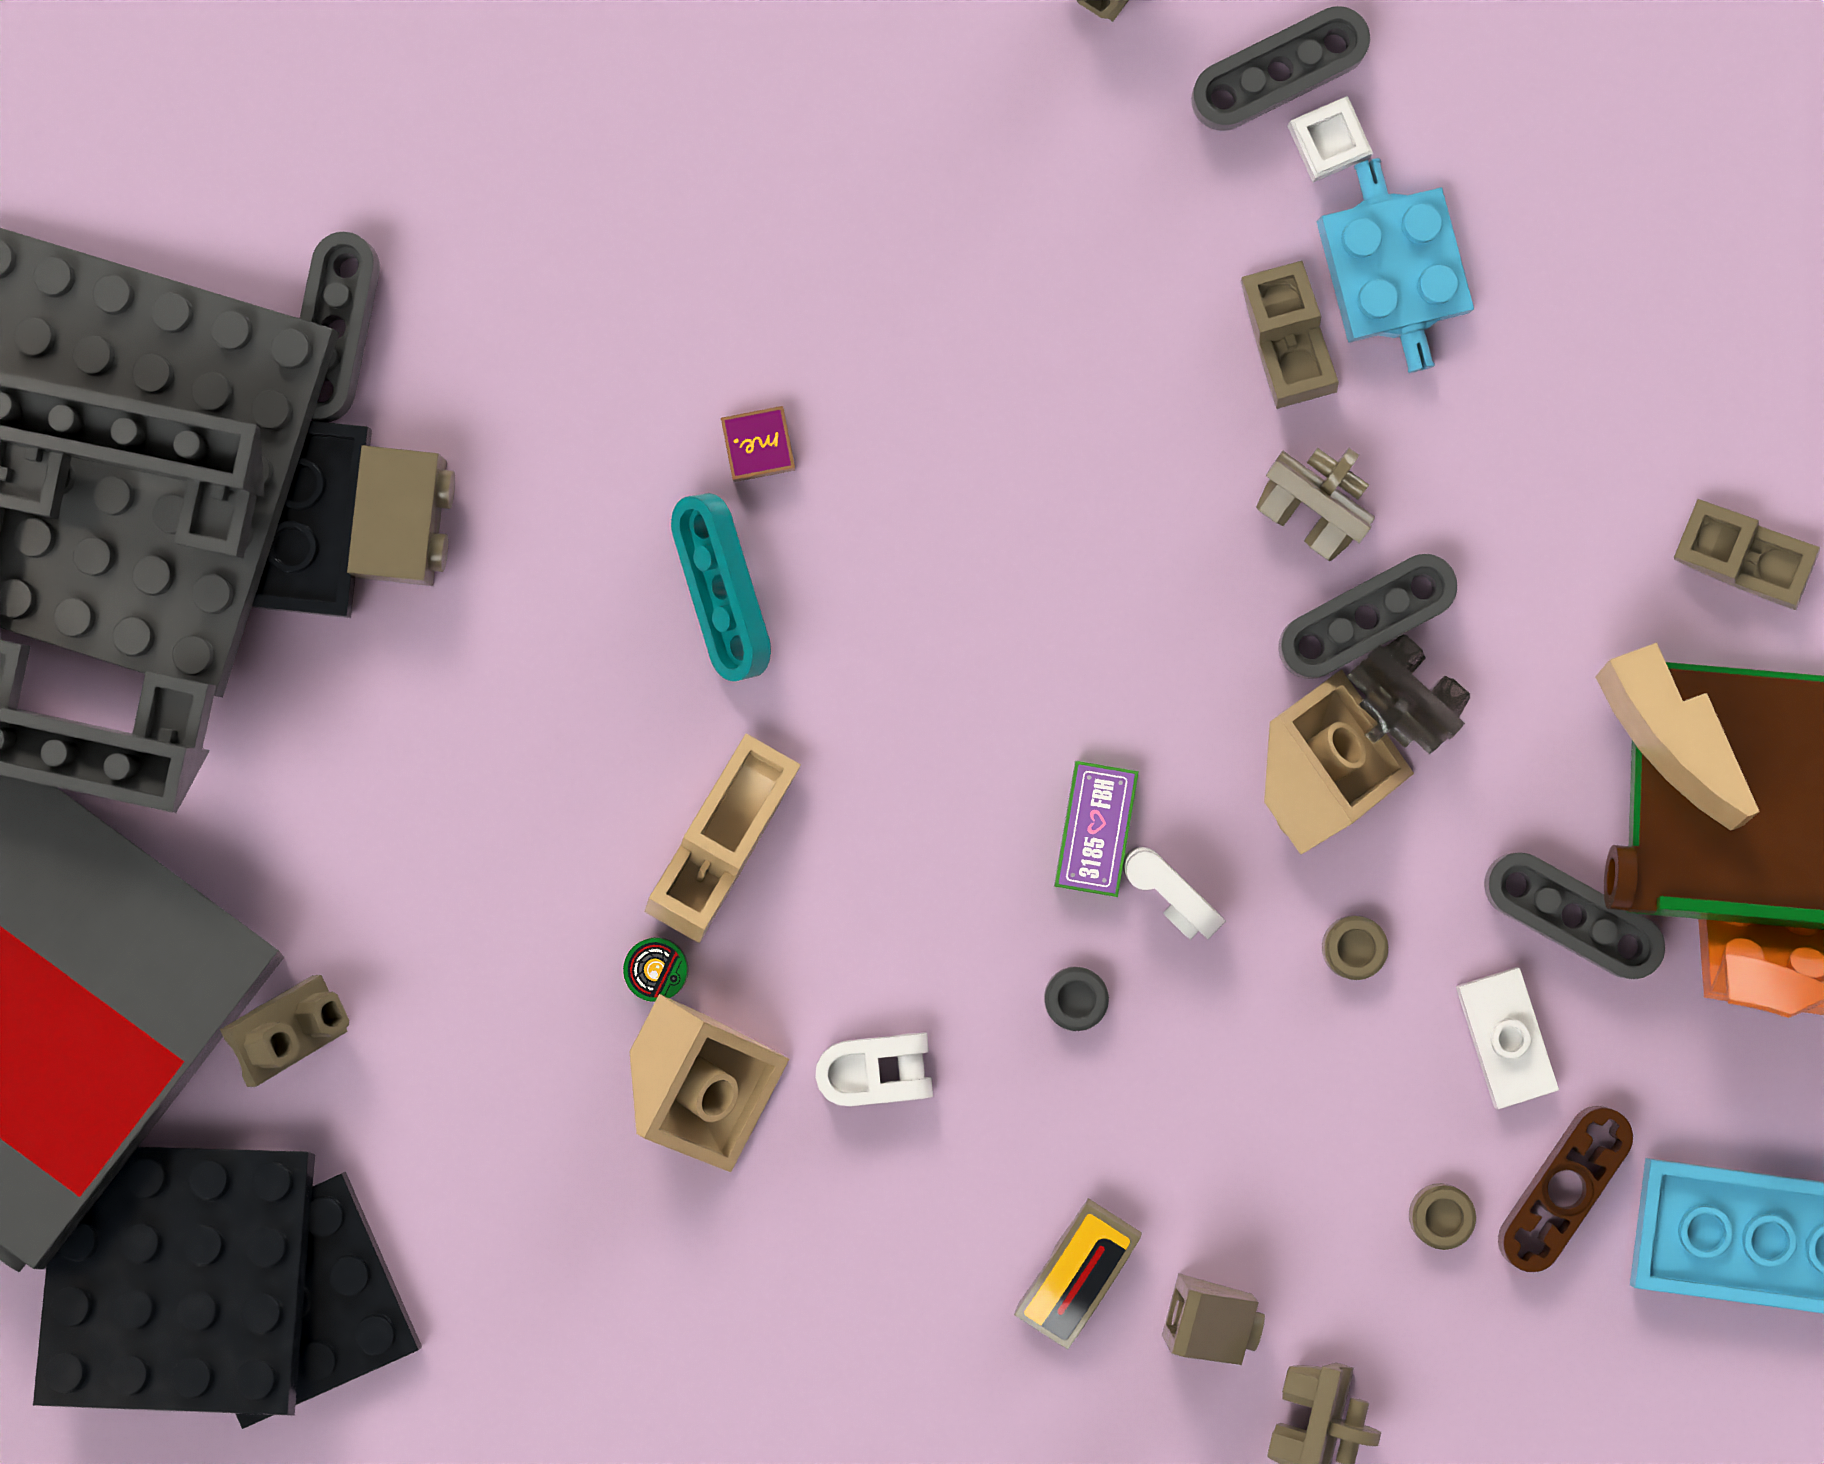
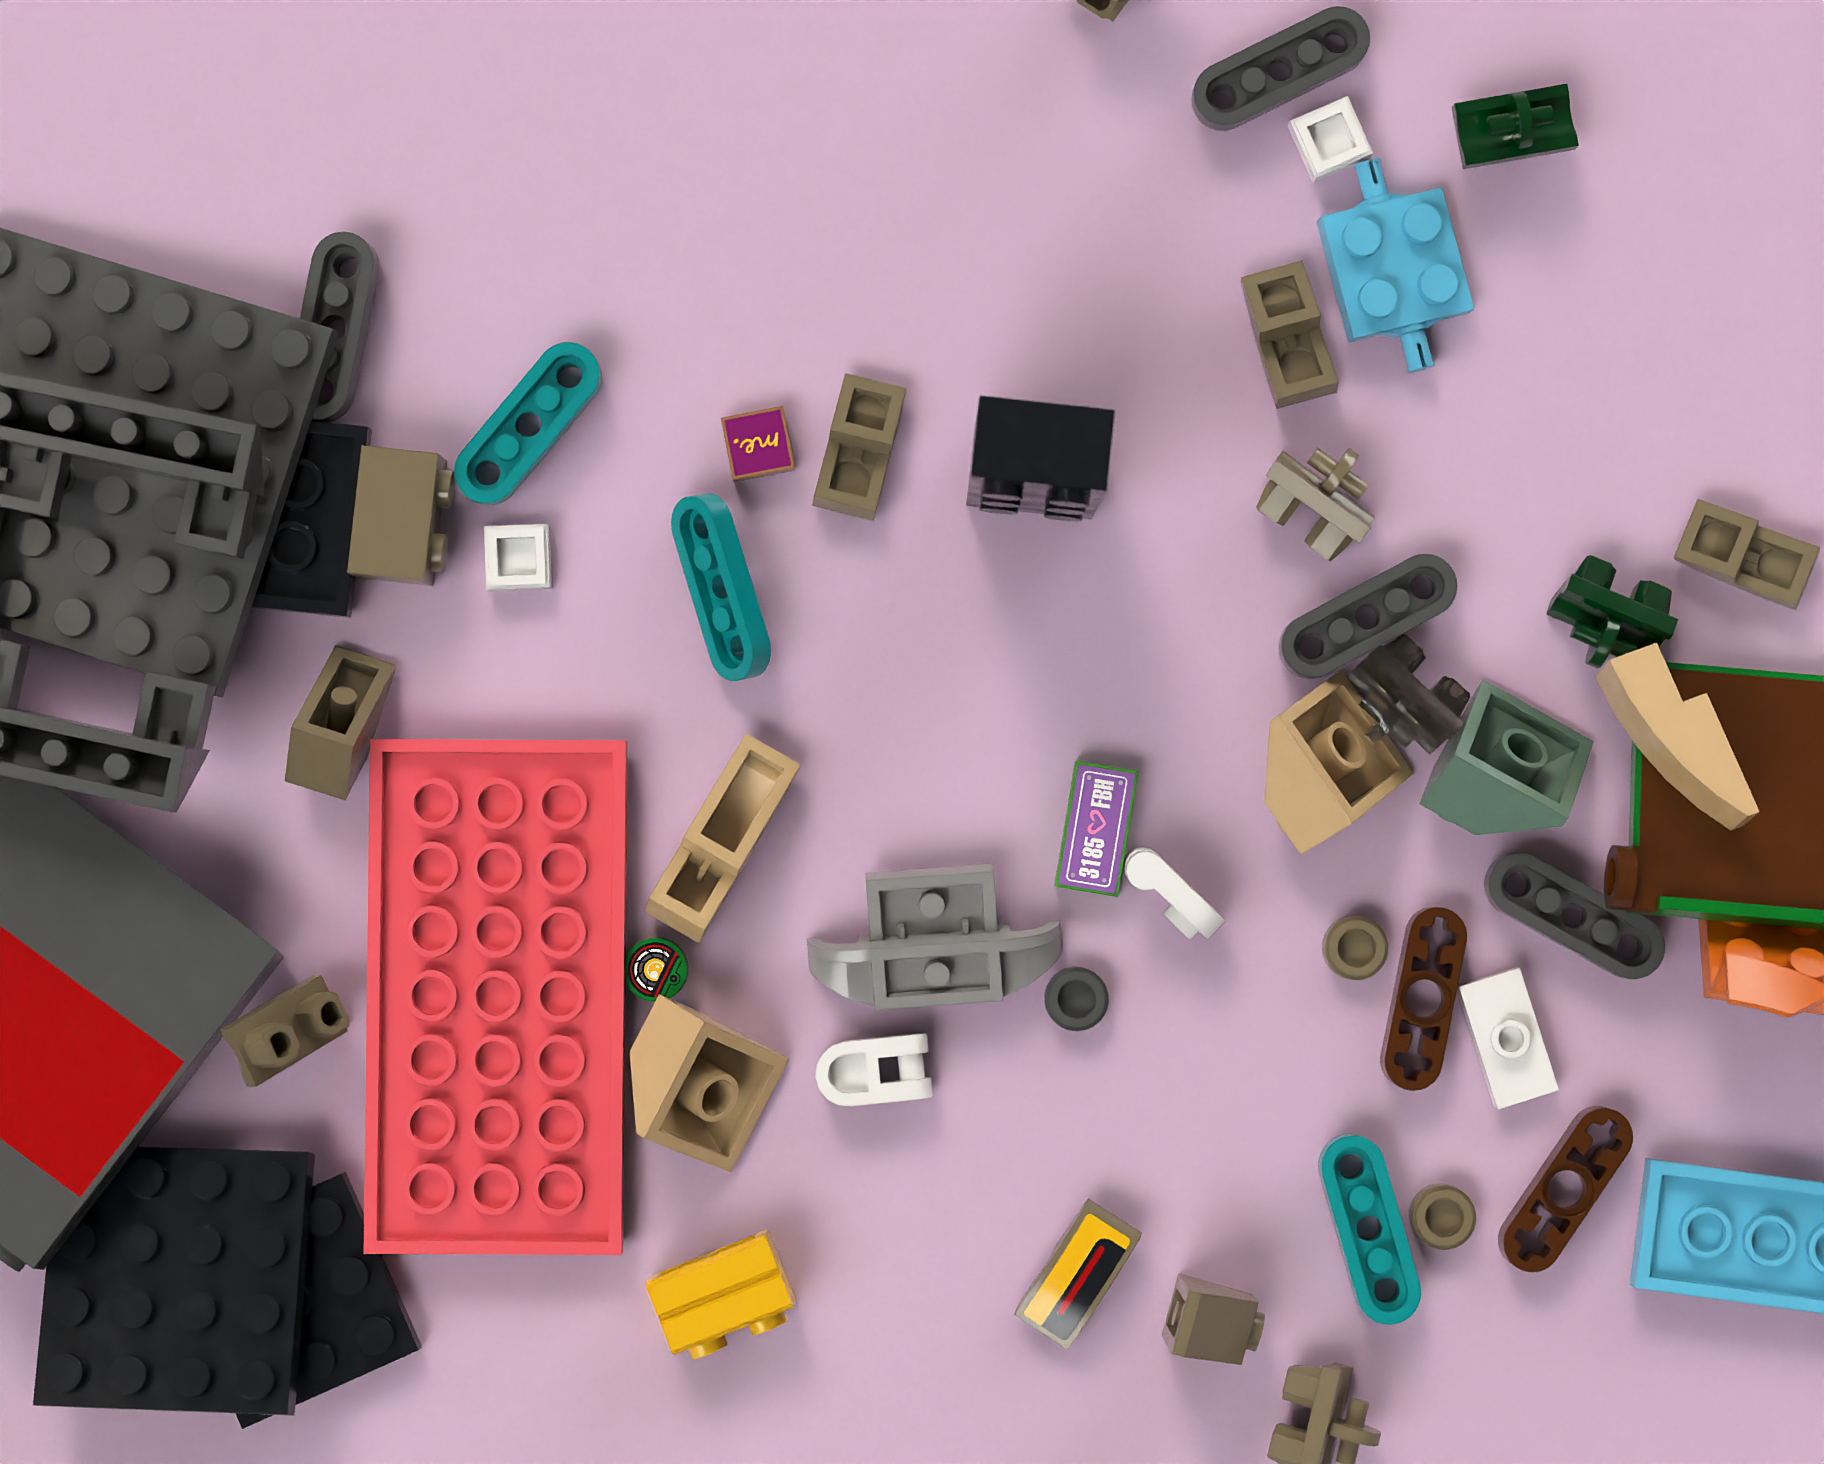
none -> dark tan slope [284,646,396,800]
none -> coral plate [364,739,628,1255]
none -> teal plate [454,342,602,506]
none -> white tile [484,524,552,591]
none -> yellow brick [645,1229,796,1359]
none -> light grey plate [807,864,1062,1010]
none -> dark tan slope [812,373,907,521]
none -> black brick [966,395,1115,522]
none -> teal plate [1318,1134,1421,1325]
none -> reddish brown beam [1380,907,1467,1091]
none -> sand green slope [1419,680,1594,835]
none -> dark green hips [1451,84,1579,169]
none -> dark green hips [1546,555,1678,669]

